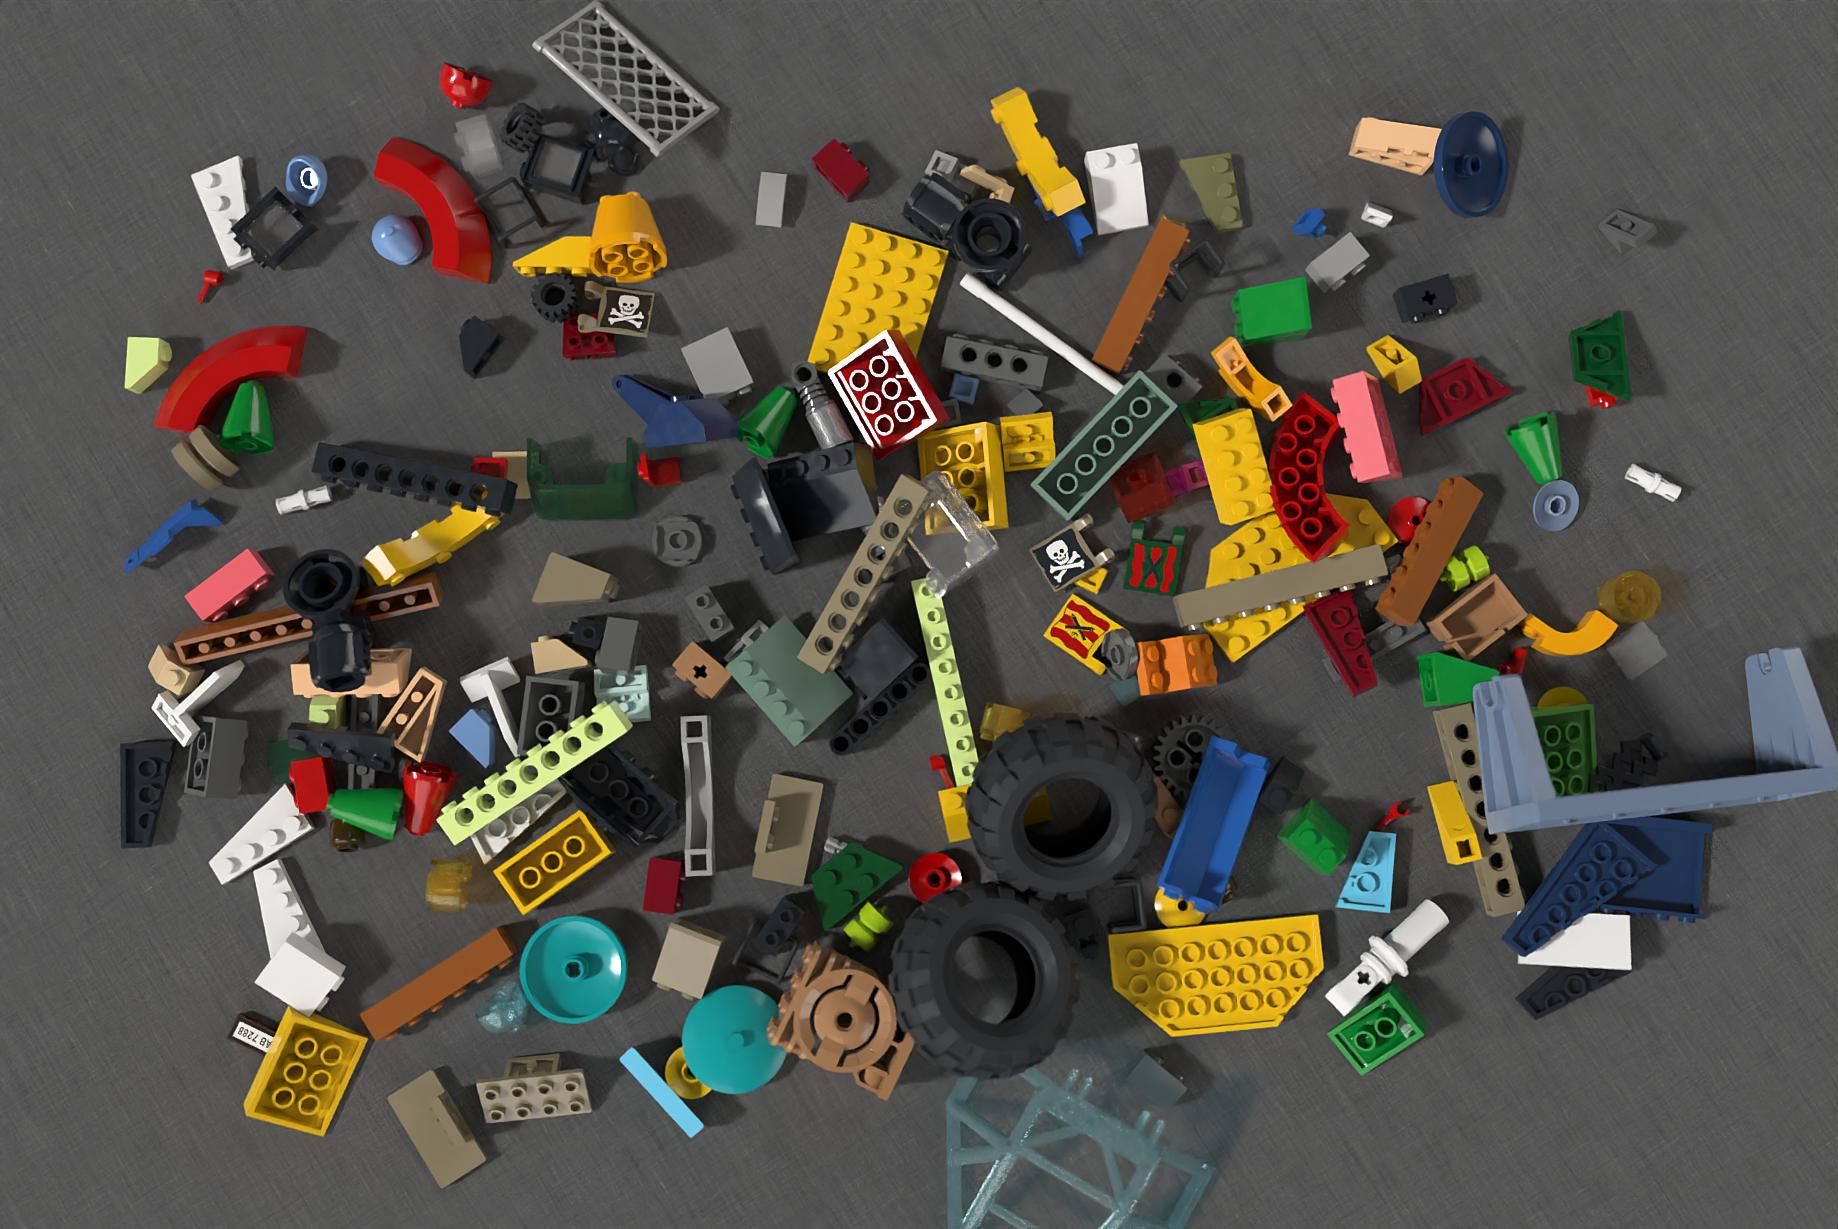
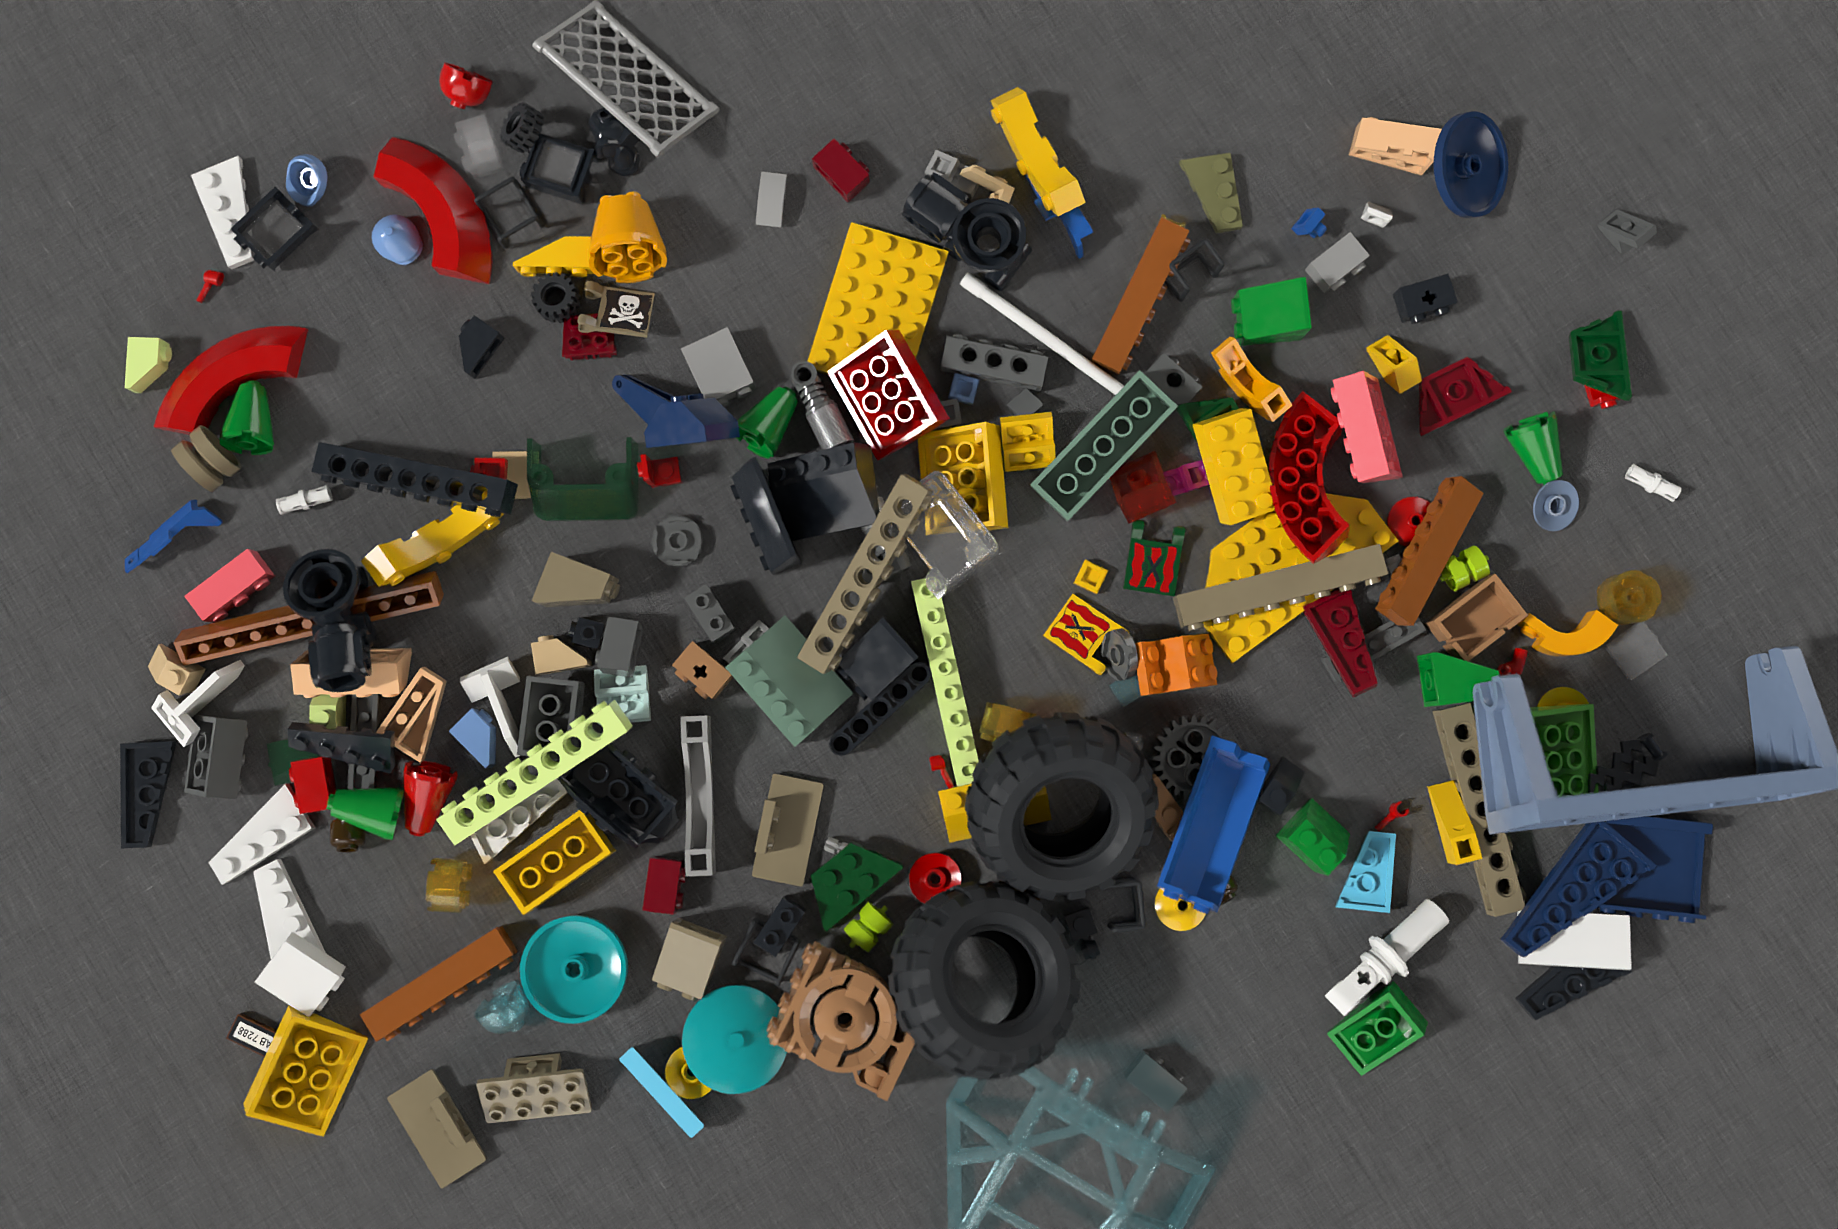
flag [1029,514,1115,594] -> none
white slope [1084,143,1148,235] -> none
yellow plate [1107,914,1324,1037] -> none

